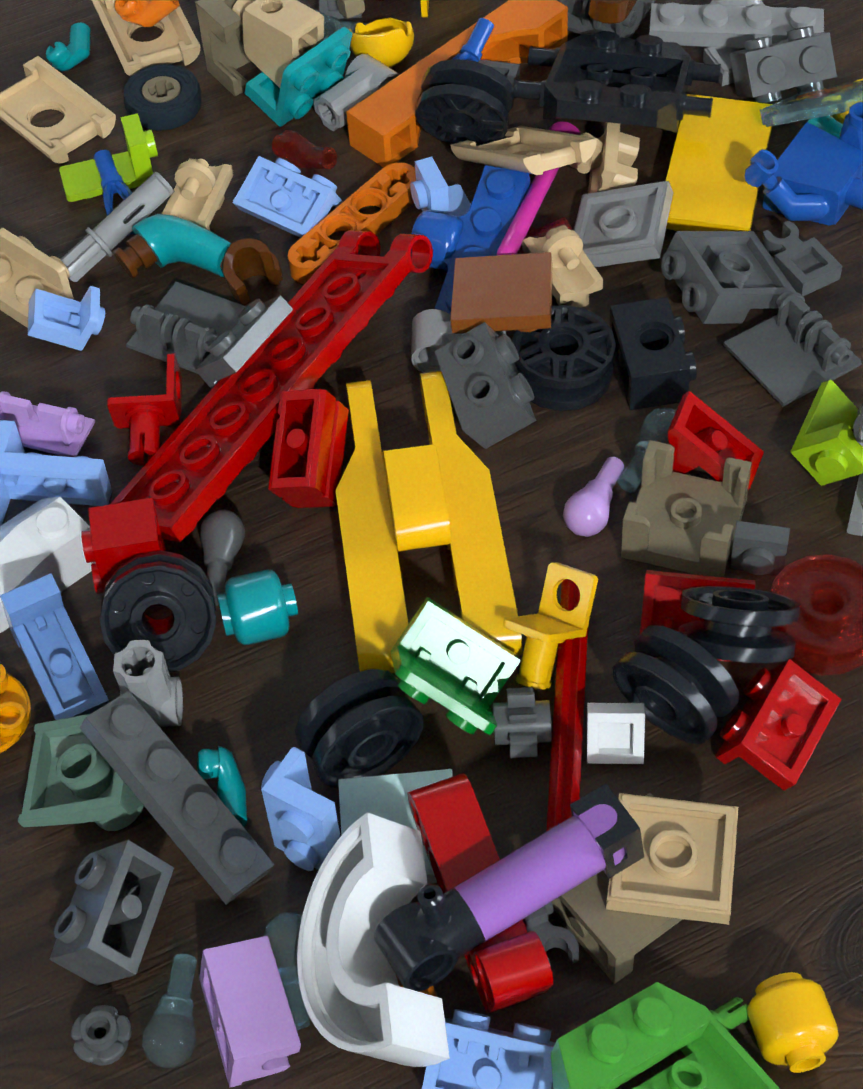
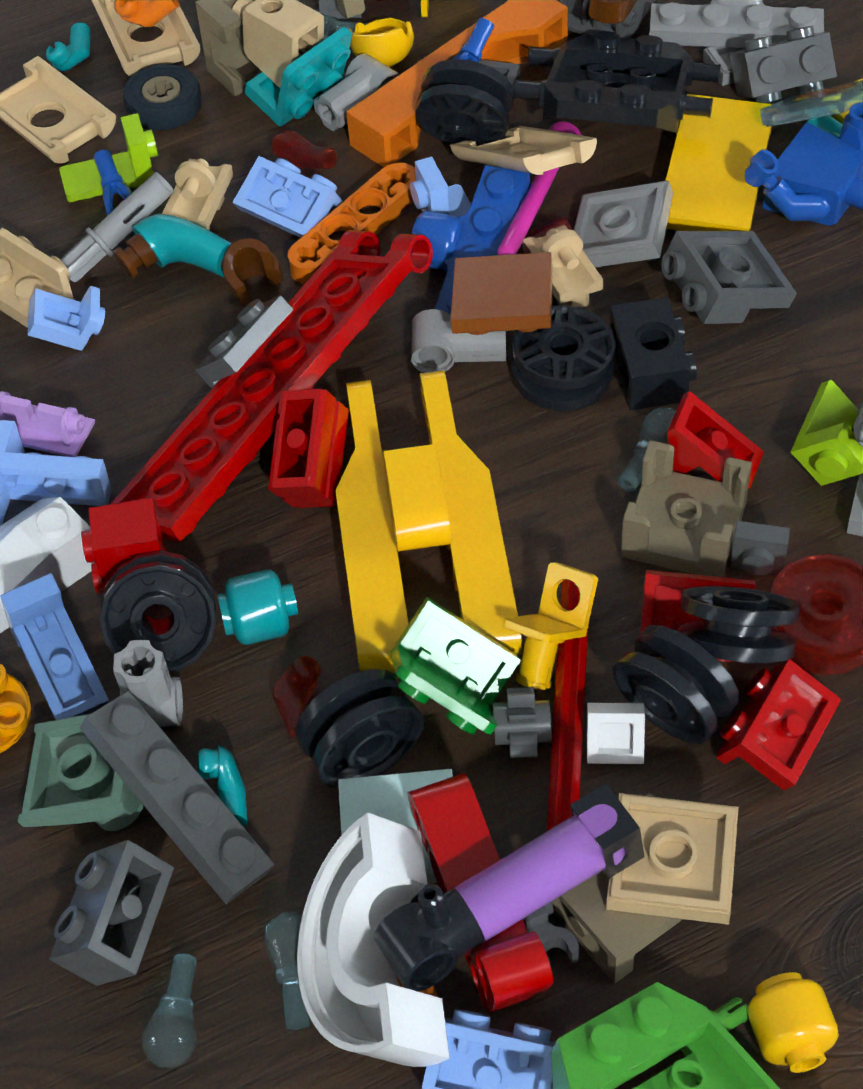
dark grey plate [71,1005,132,1066] -> none
red bracket [107,353,182,466] -> none
dark grey hinge [126,281,246,374] -> none
dark grey piece [199,509,246,606] -> none
lavender hinge [199,936,301,1088] -> none
light blue bracket [261,747,341,871] -> none
dark grey brick [434,322,536,449] -> none
lavender piece [563,457,624,537] -> none
tan hips [569,122,640,194] -> none
dark grey hinge [723,291,862,407] -> none
dark grey plate [762,221,842,296] -> none
none -> clear red arm [272,656,322,738]

